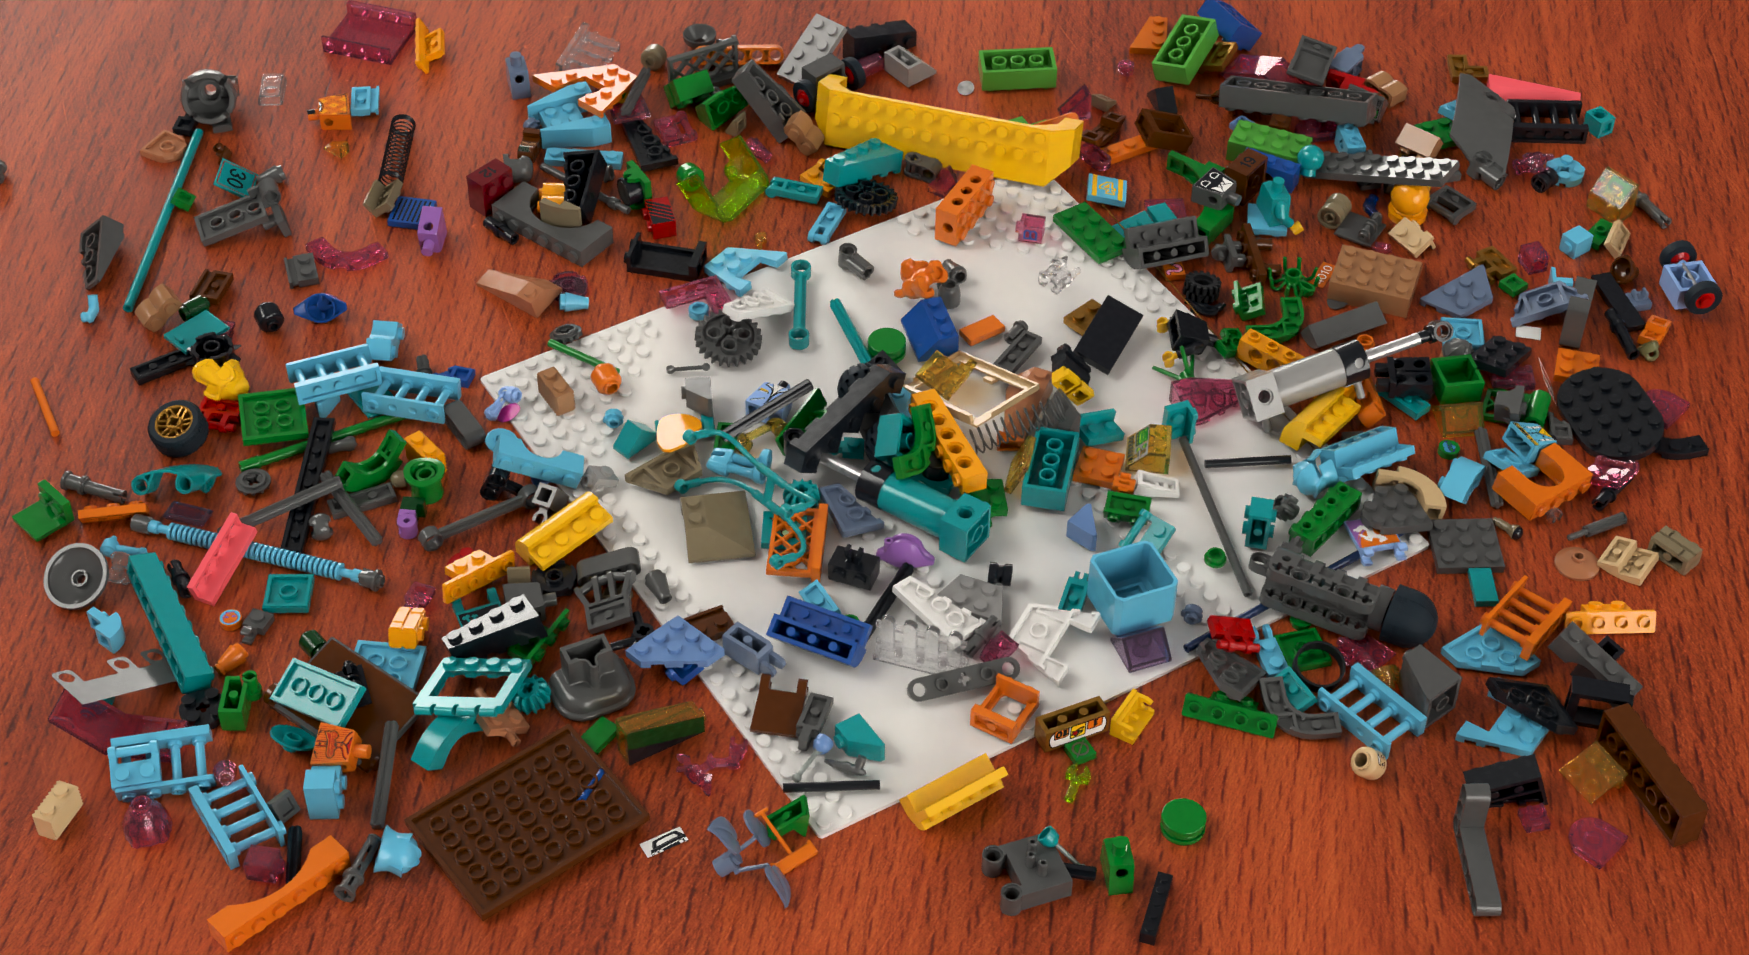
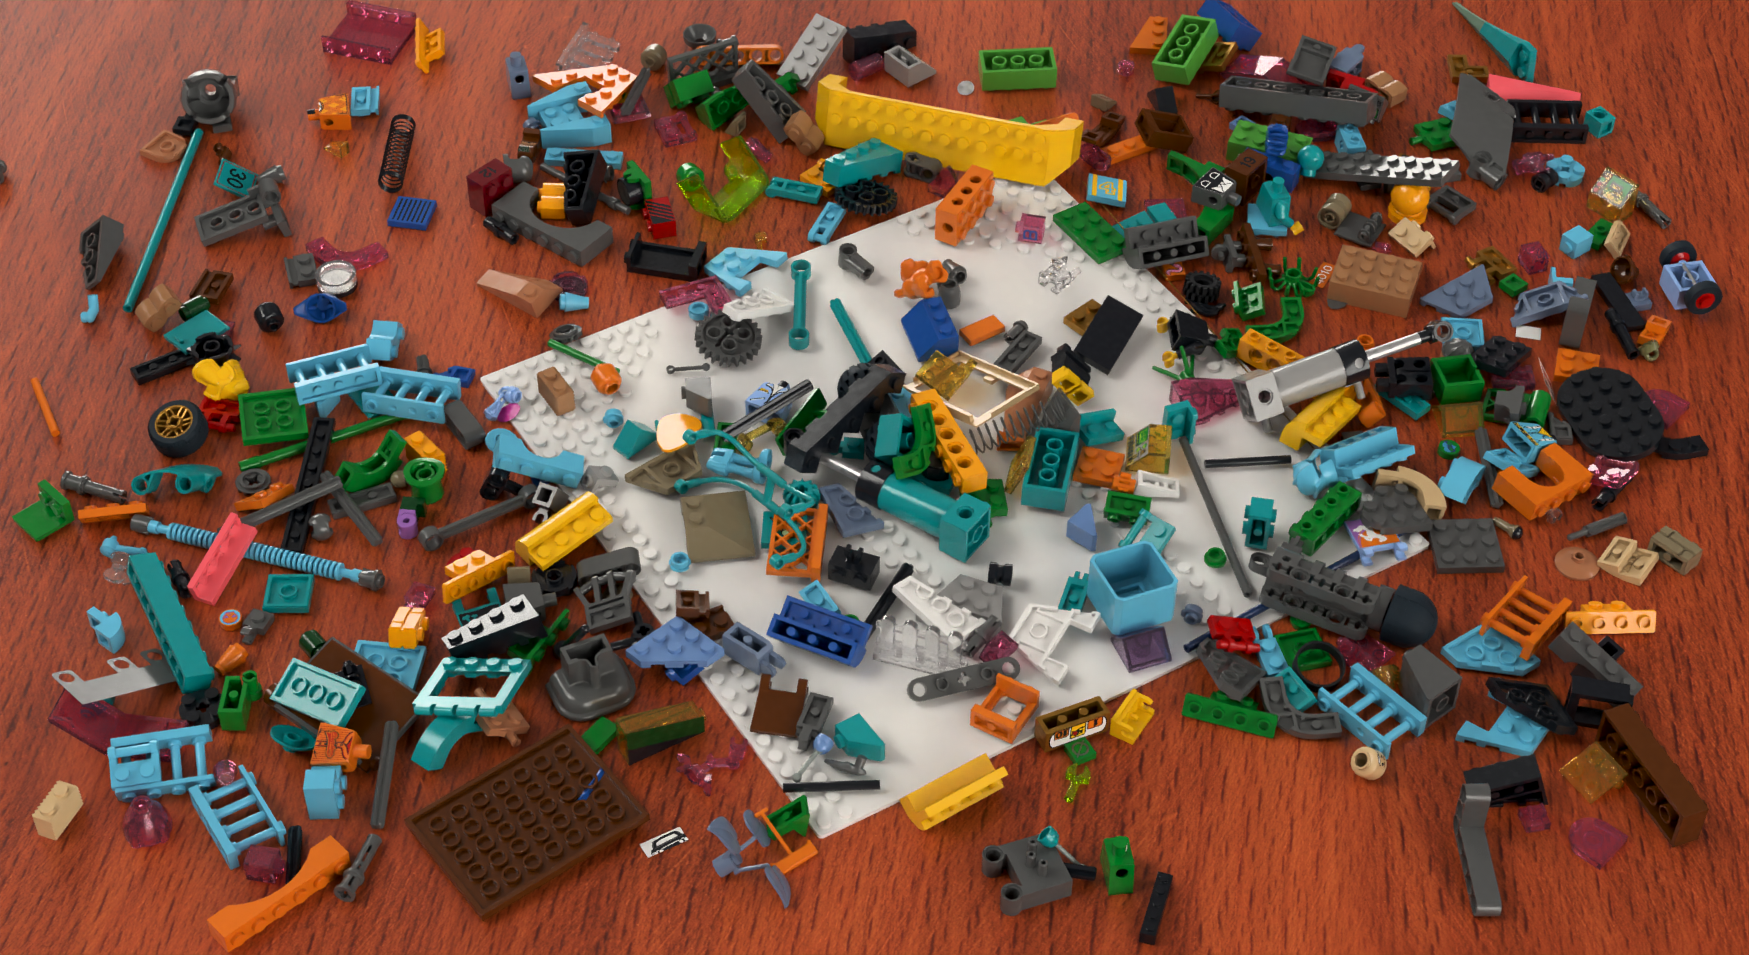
dark grey dish [43,543,109,610] -> none
tile [163,501,213,528] -> none
green plate [170,187,196,212] -> none
clear piece [258,73,287,106] -> none
dark grey tile [266,789,301,823] -> none
dark grey arm [328,436,357,455] -> none
dark tan bracket [363,178,403,218] -> none
medium azure helmet [373,825,422,878] -> none
medium lavender torso [417,206,447,256] -> none
teal gear [512,674,552,715] -> none
dark tan slope [539,198,582,228] -> none
black wing [621,117,679,171] -> none
dark grey cone [645,569,672,604] -> none
brick [793,53,866,113] -> none
green head [868,328,906,364] -> none
medium lavender hat [876,533,935,568] -> none
clear pink slope [1057,84,1092,120] -> none
green head [1160,798,1207,846] -> none
dark grey gear [1273,493,1300,522] -> none
dark grey brick [1300,301,1387,349] -> none
clear blue arm [1362,194,1379,217] -> none
brick [1395,123,1444,159] -> none
teal tile [1467,568,1499,607] -> none
none -> orange wing [234,482,295,511]
none -> clear piece [315,260,358,298]
none -> black piece [552,624,590,660]
none -> medium azure plate [669,552,691,572]
none -> reddish brown plate [675,590,710,619]
none -> green tile [775,72,800,95]
none -> blue gear [1265,123,1288,157]
none -> teal plate [1452,2,1537,83]

